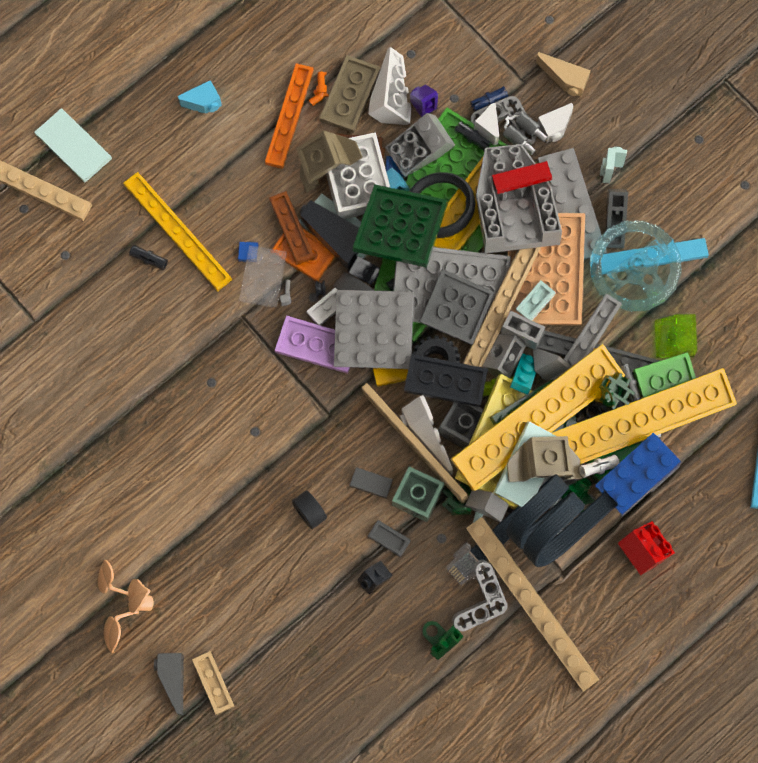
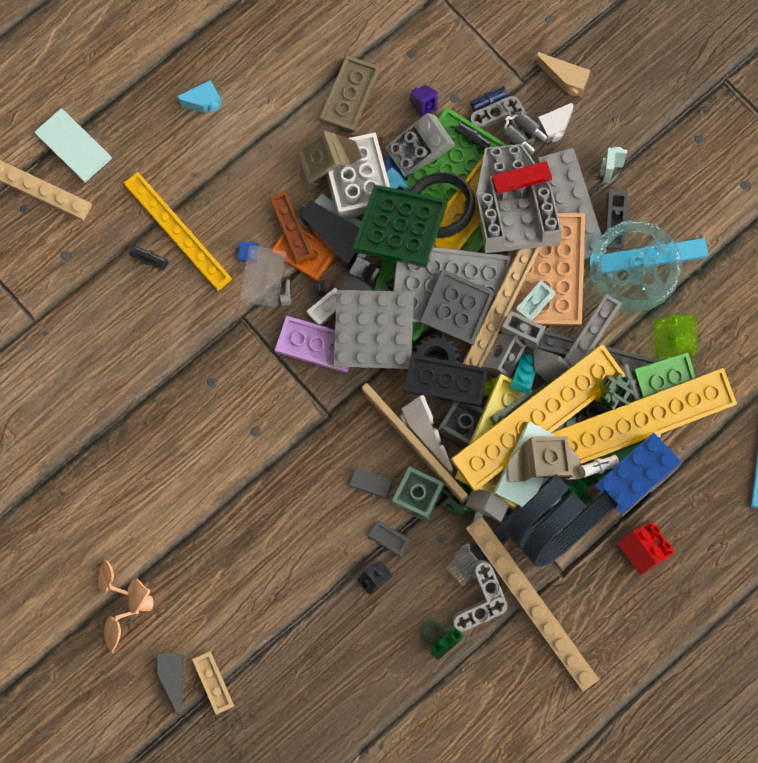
orange plate [265,63,314,169] -> none
black tyre [292,491,327,529] -> none
orange piece [309,71,329,106] -> none
white wedge [368,47,411,125] -> none
yellow tile [373,368,408,386] -> none
white slope [474,103,499,145] -> none

